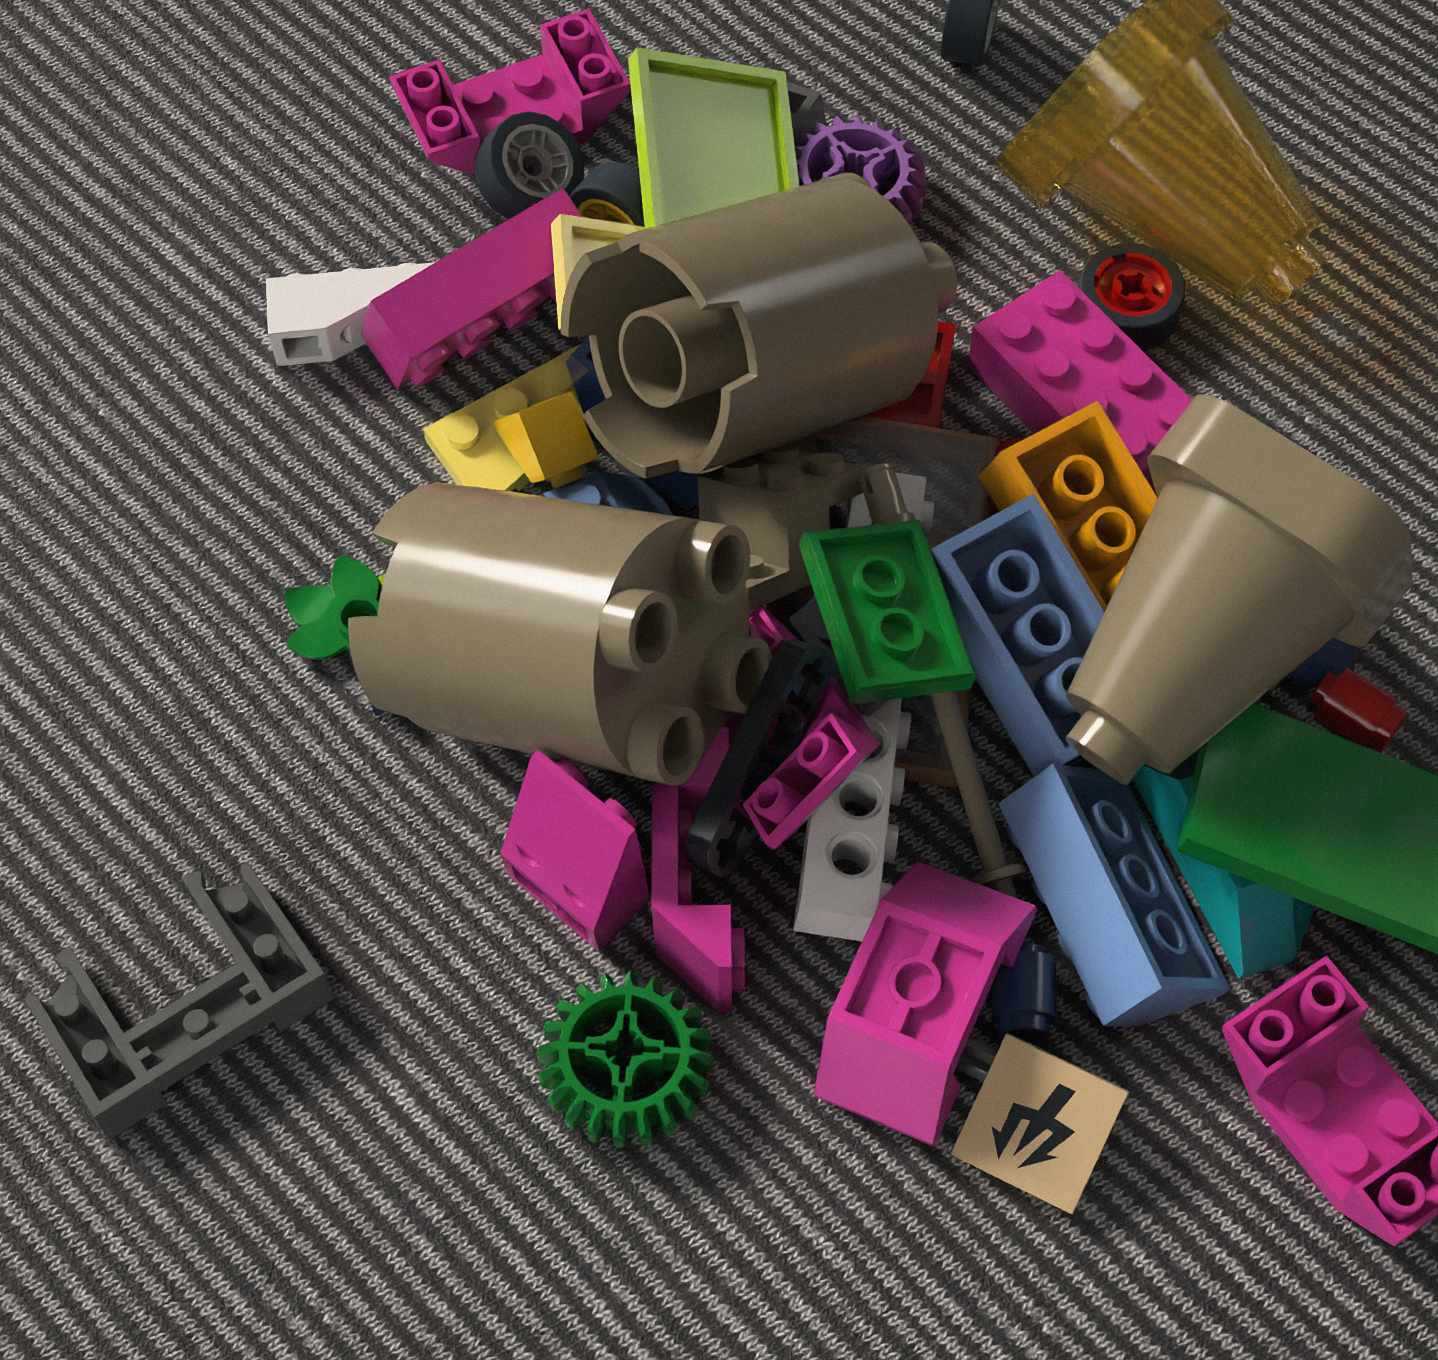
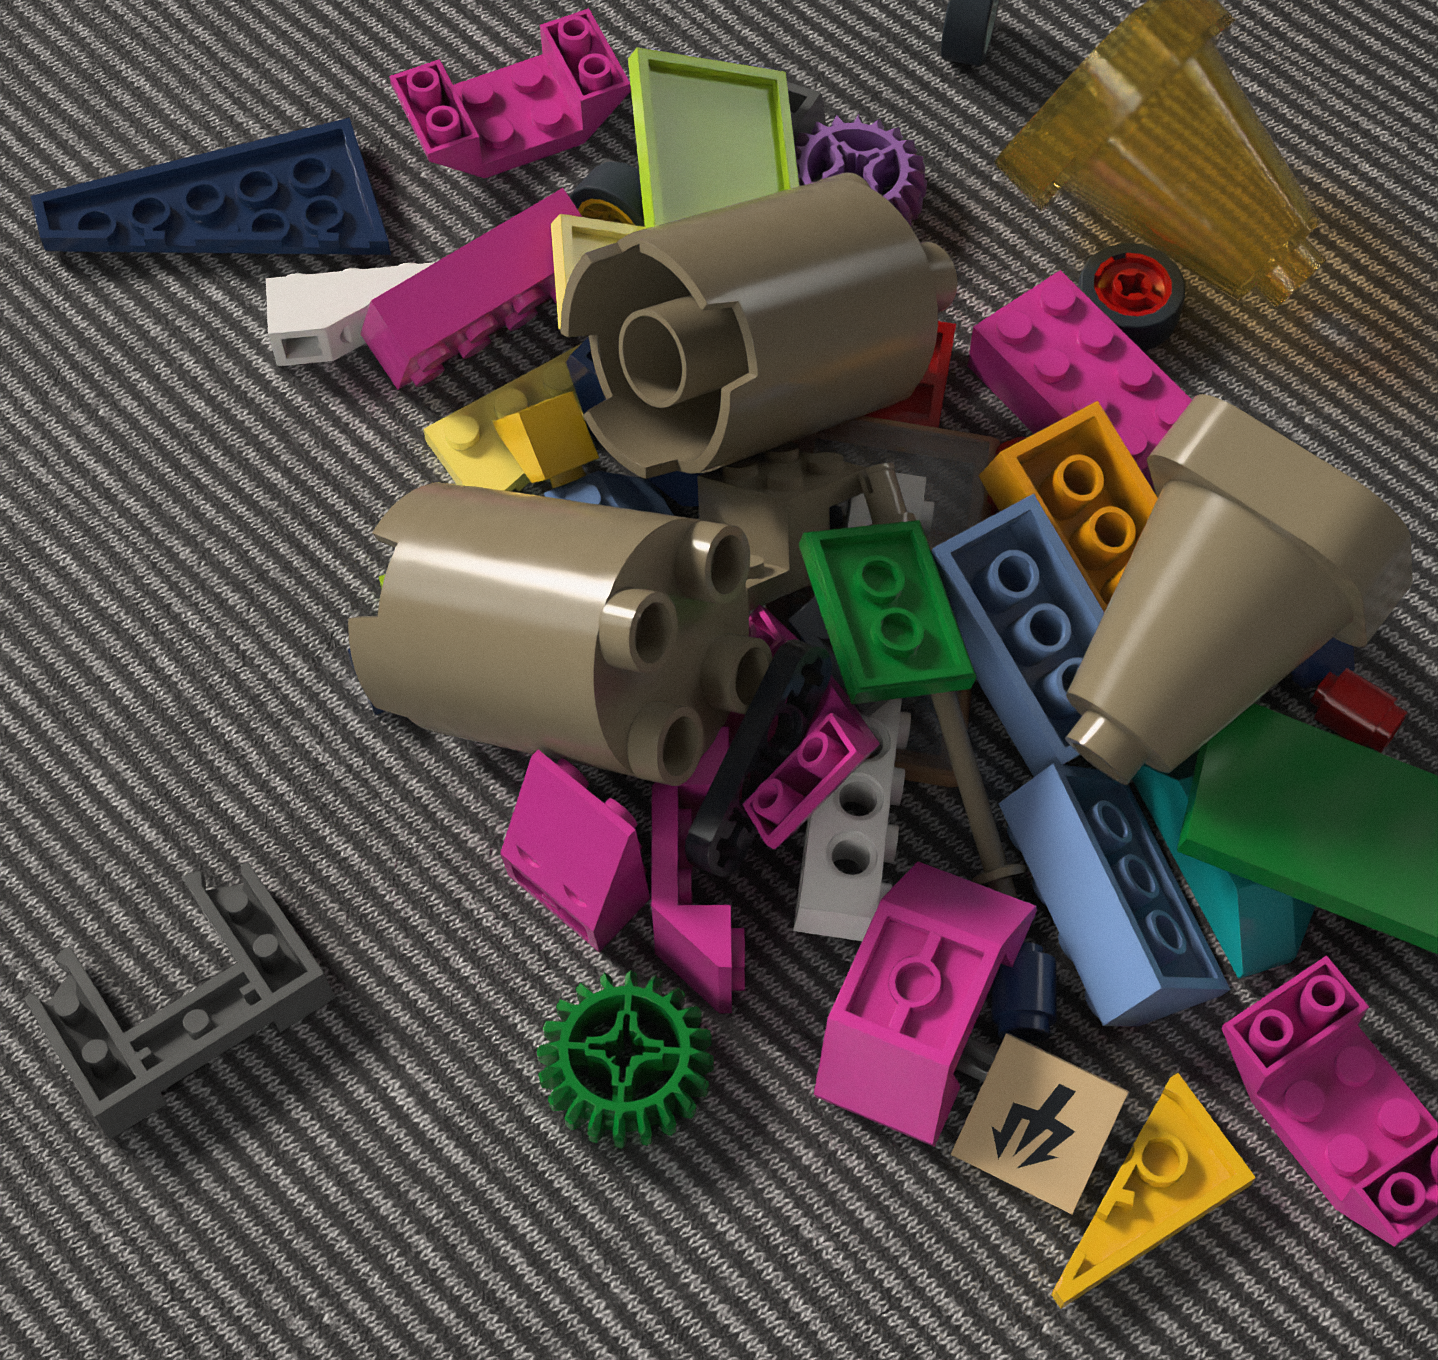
green plate [284,555,379,660] -> none
wheel [474,111,584,219] -> none
none -> dark blue wing [30,118,391,255]
none -> yellow wing [1051,1073,1256,1309]

